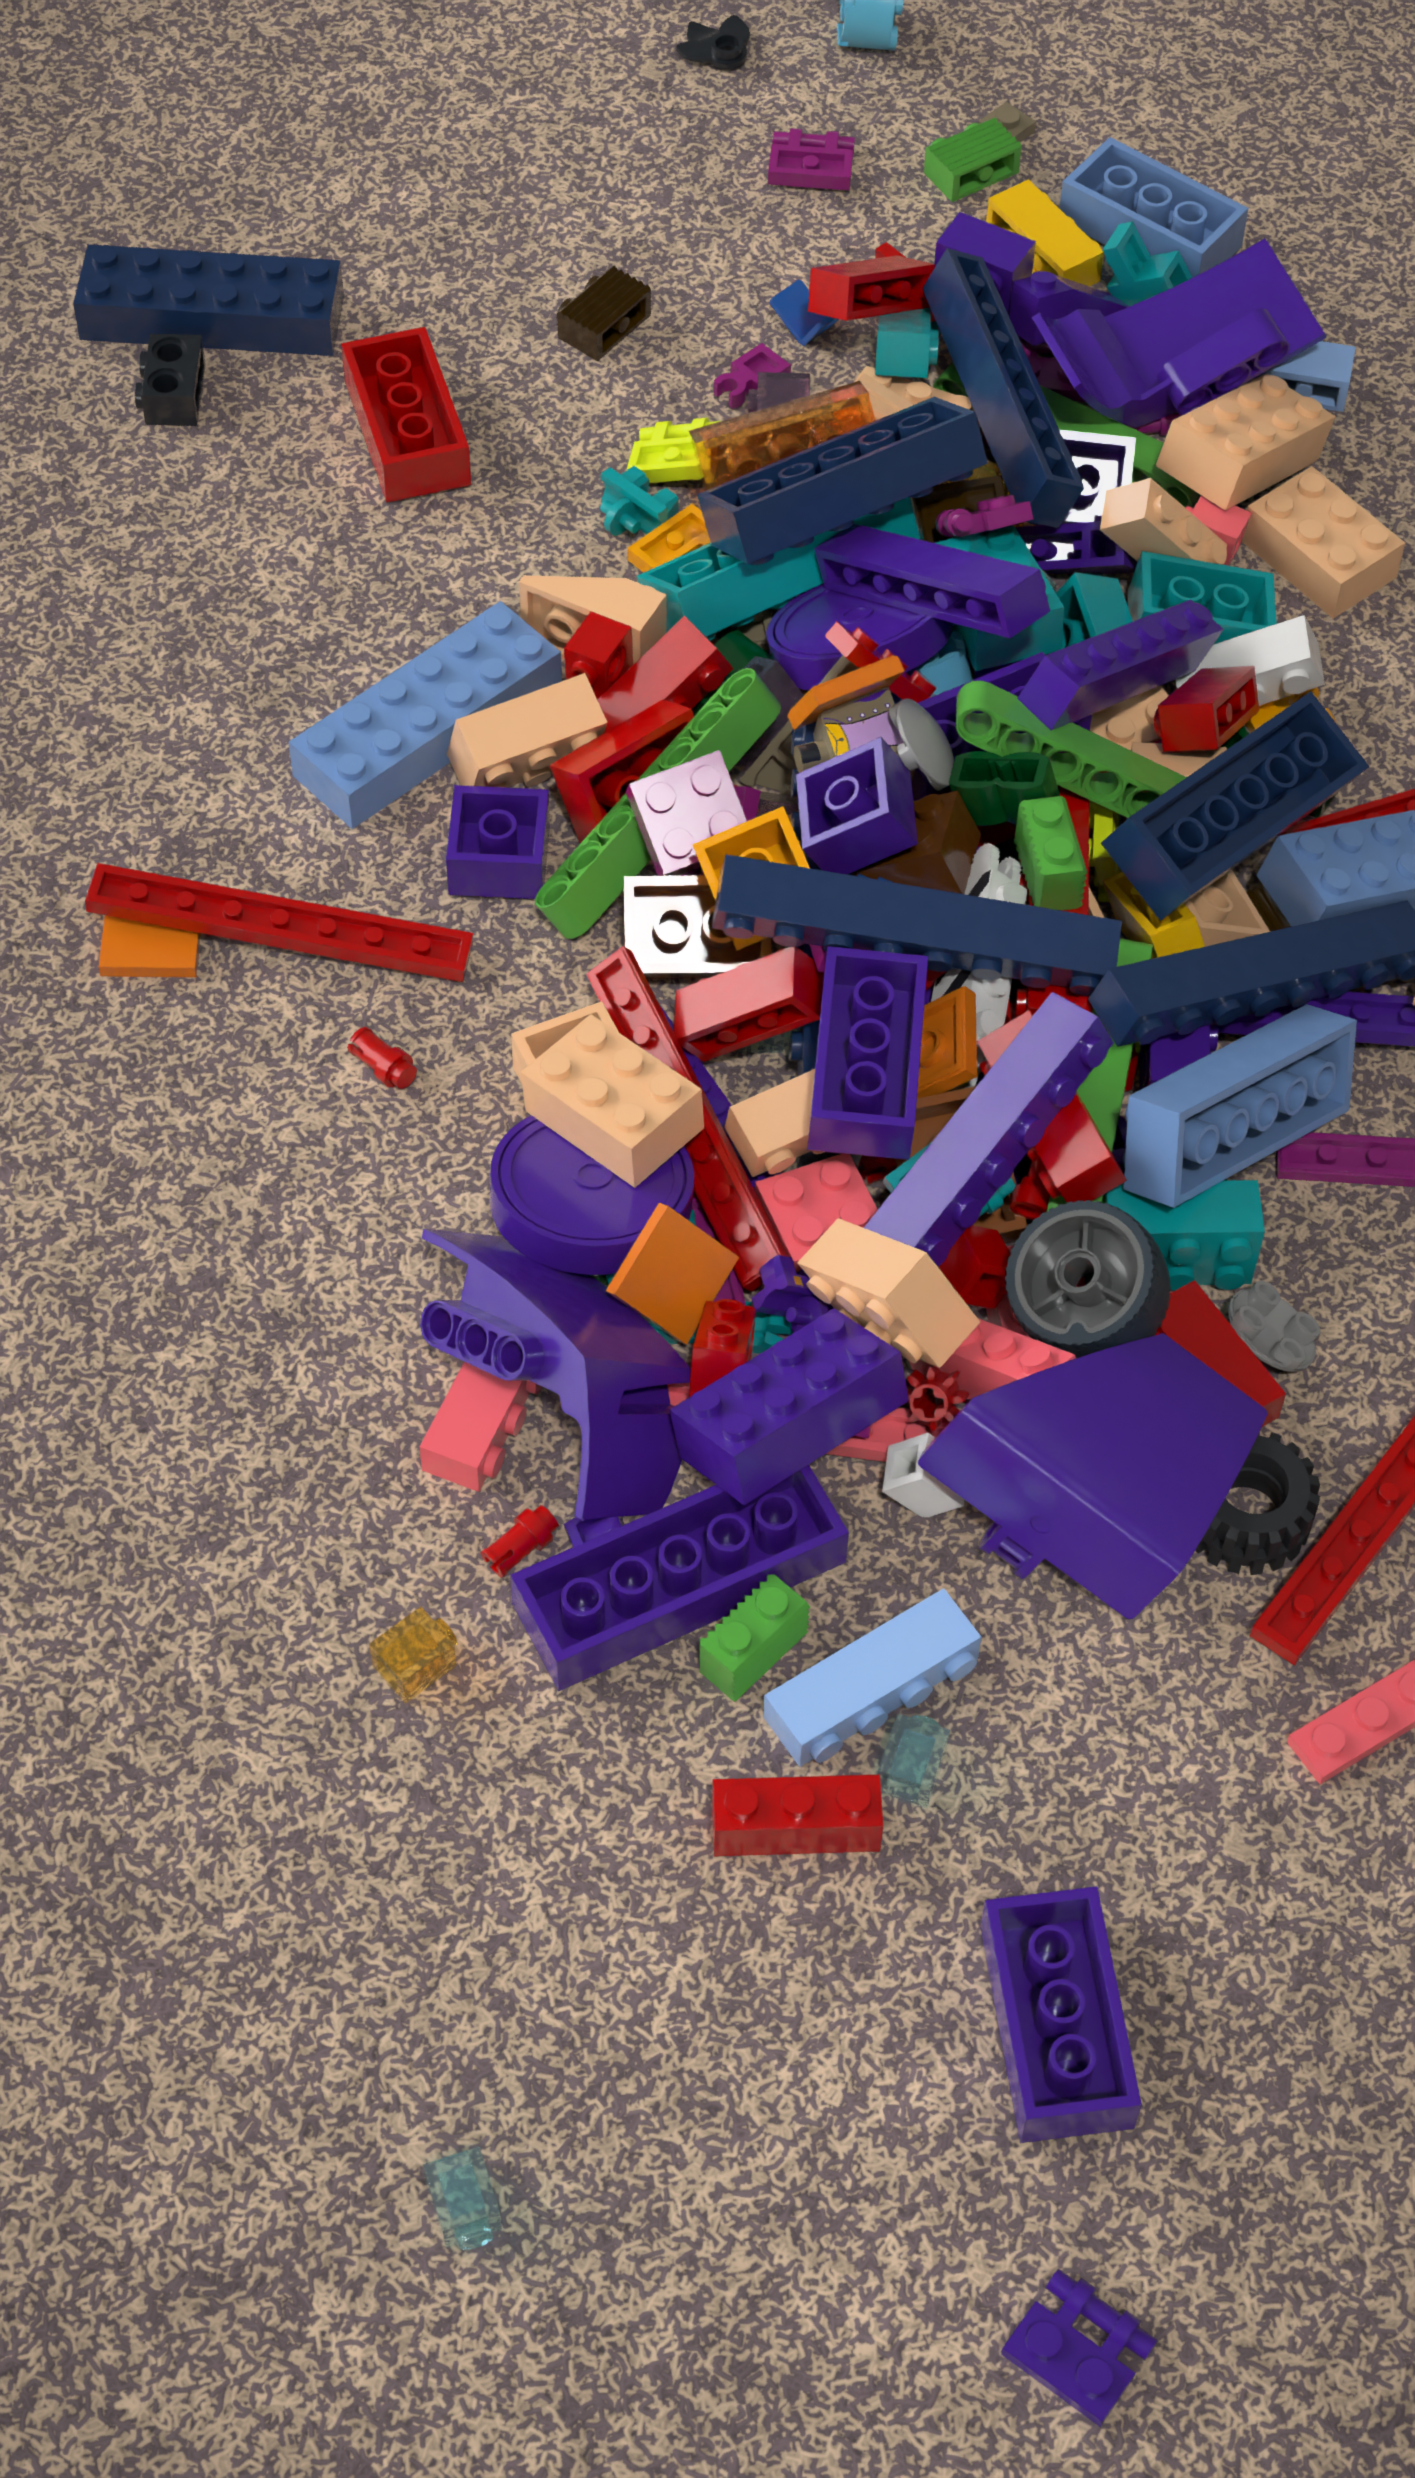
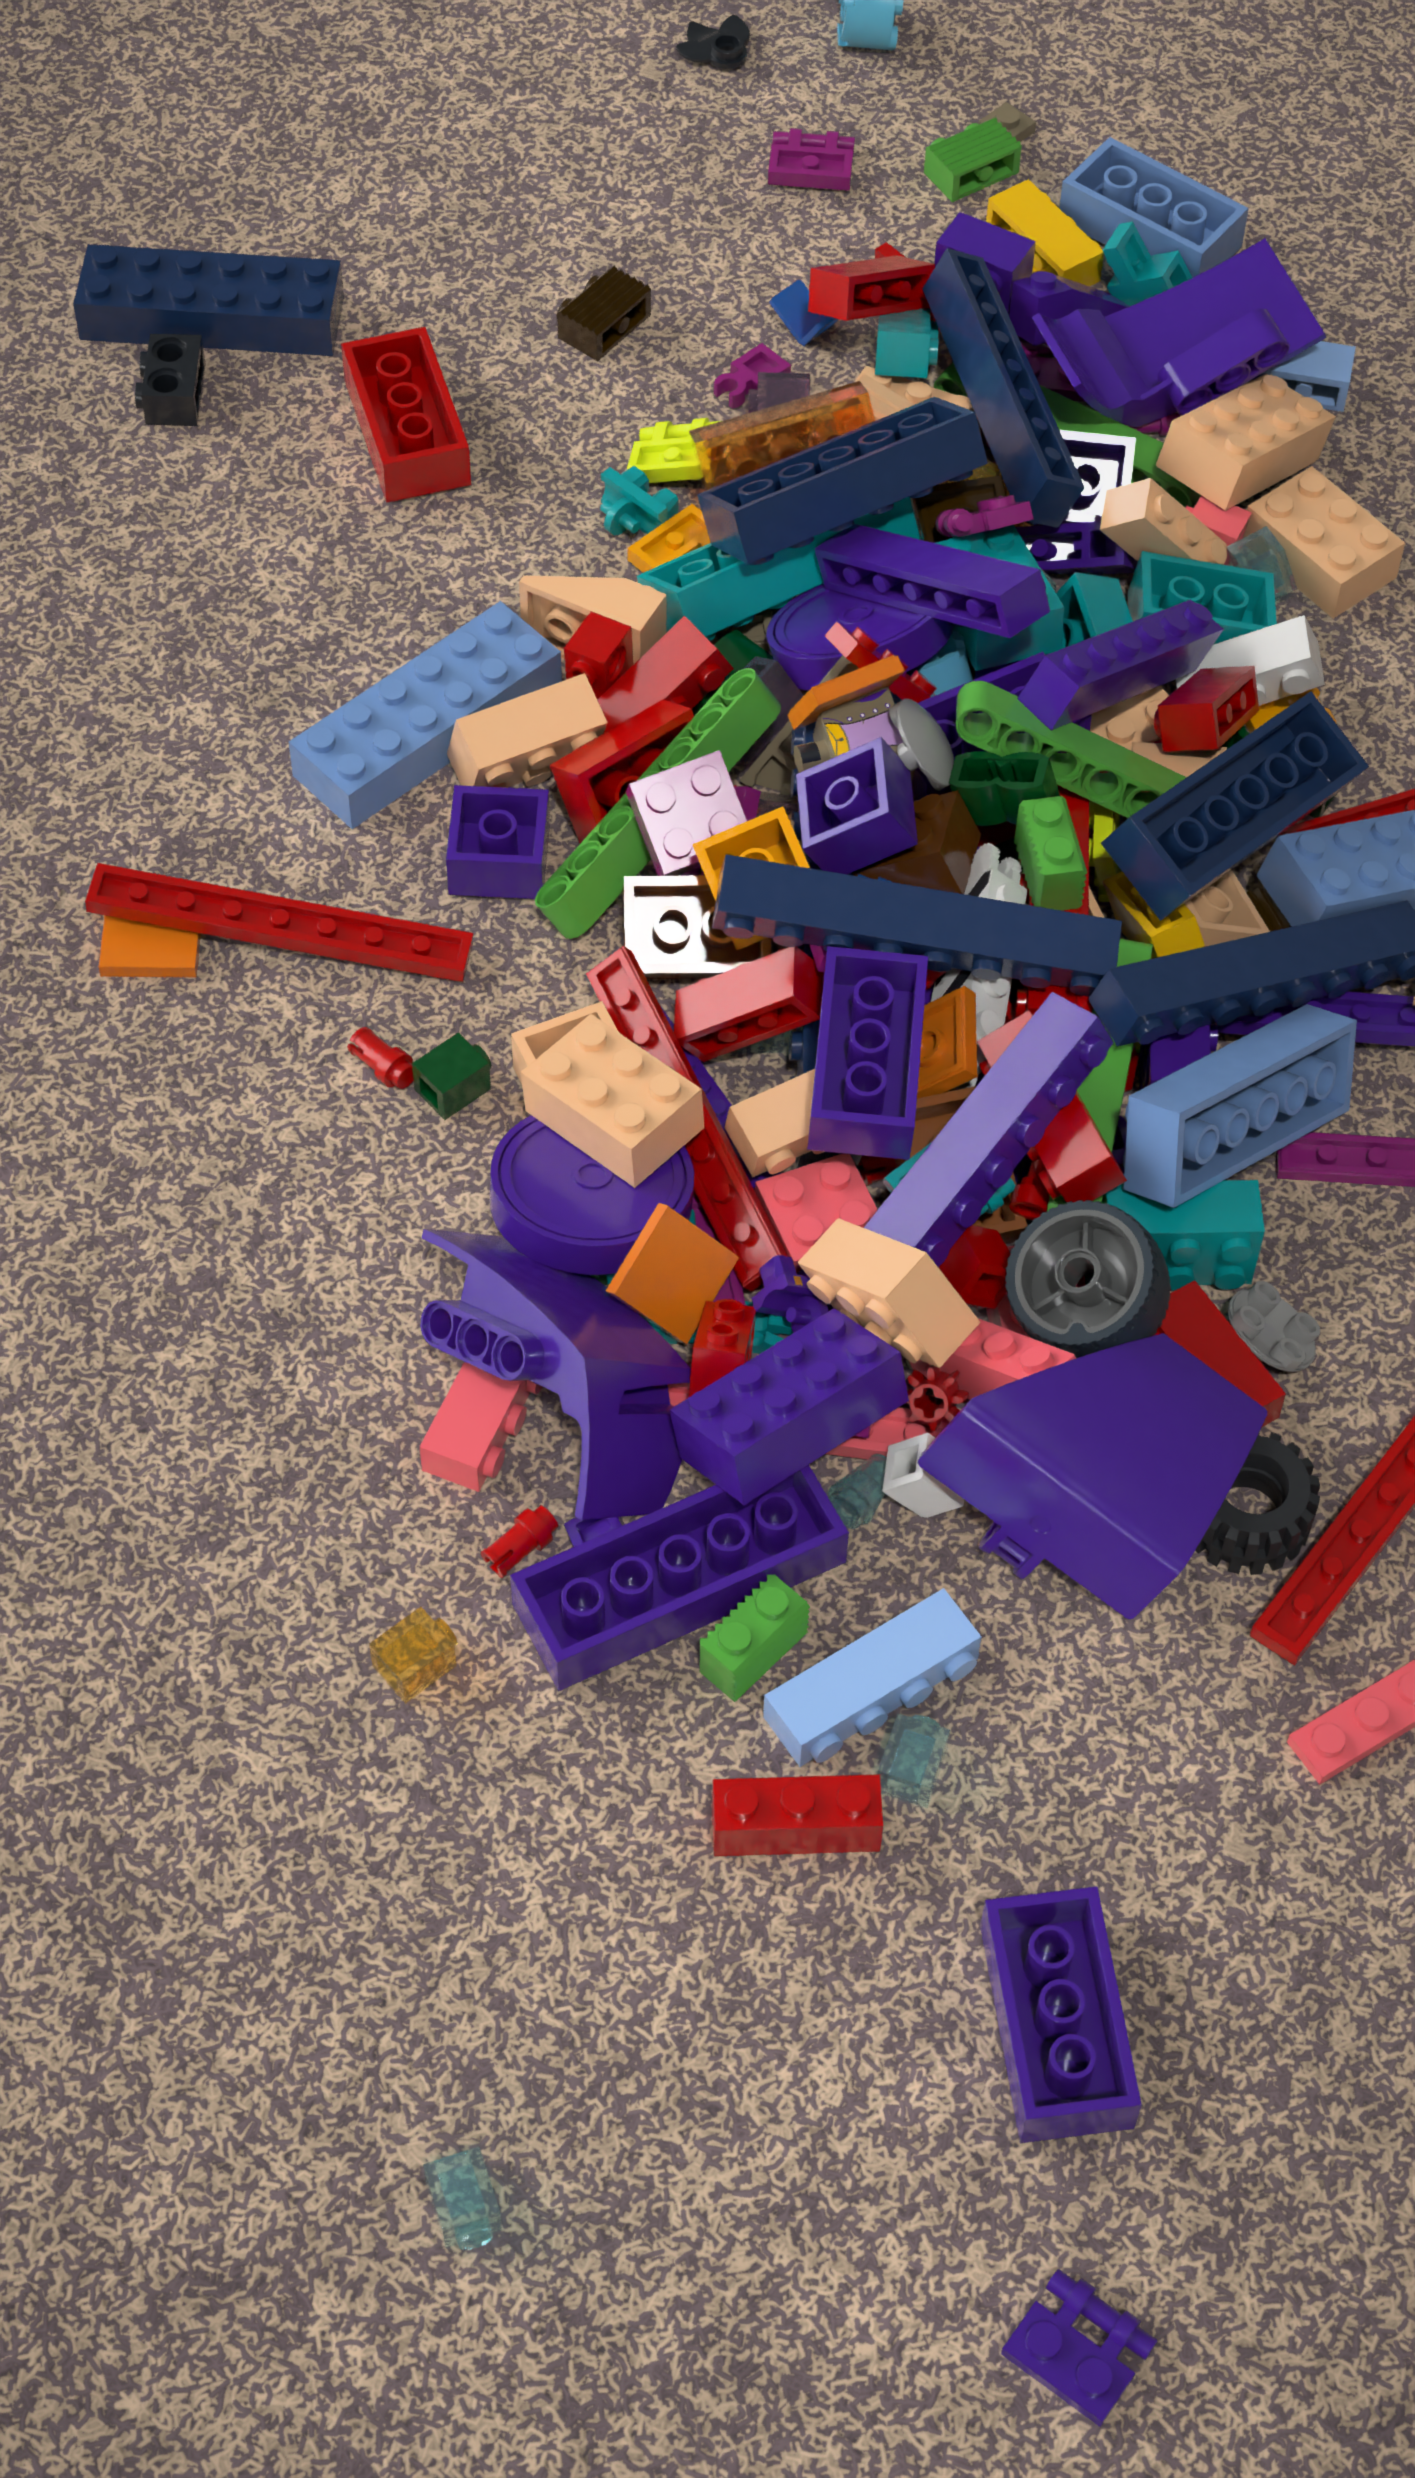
none -> dark green brick [412,1032,492,1120]
none -> clear light blue cone [828,1454,887,1529]
none -> clear light blue brick [1227,526,1297,602]

